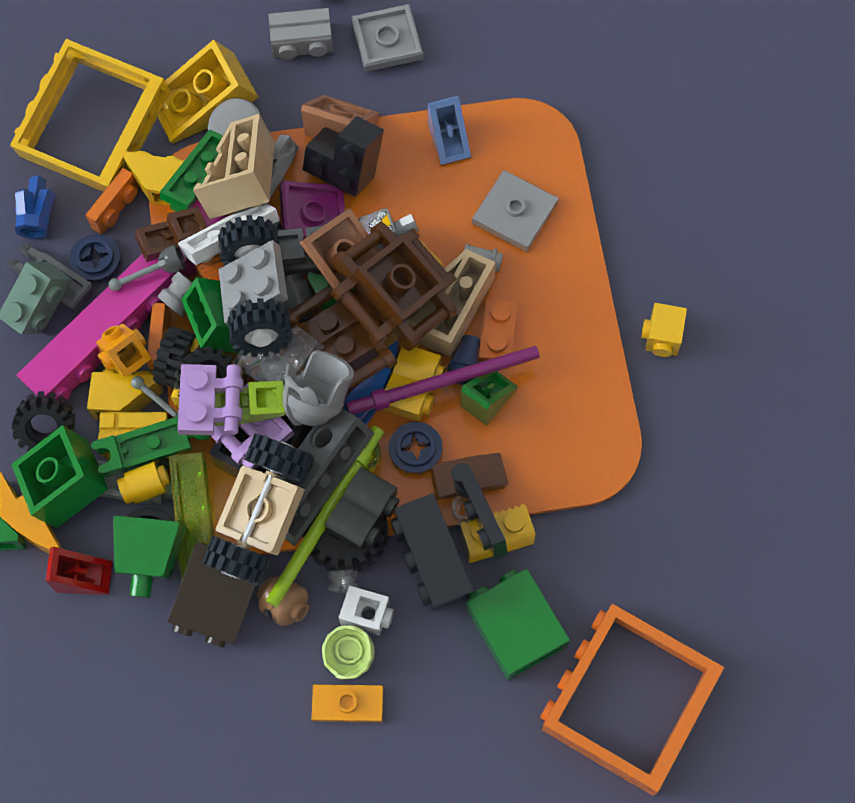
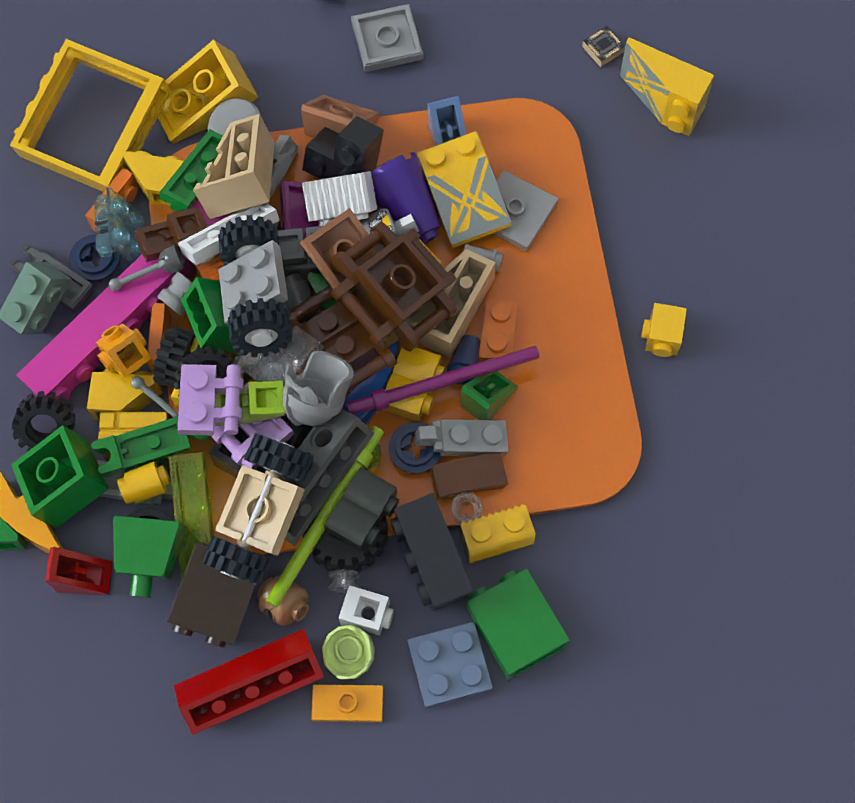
blue rock [15,175,56,240] -> none
light grey brick [268,8,333,60] -> none
black plate [451,463,508,560] -> none
orange window [540,604,724,796] -> none
none -> clear light blue hinge [94,187,144,263]
none -> red brick [173,629,324,735]
none -> white brick [302,171,377,226]
none -> dark purple cone [371,152,440,244]
none -> sand blue plate [407,622,493,709]
none -> light grey hinge [414,419,509,456]
none -> yellow slope [417,131,512,248]
none -> tile [582,26,625,67]
none -> yellow slope [620,37,714,136]

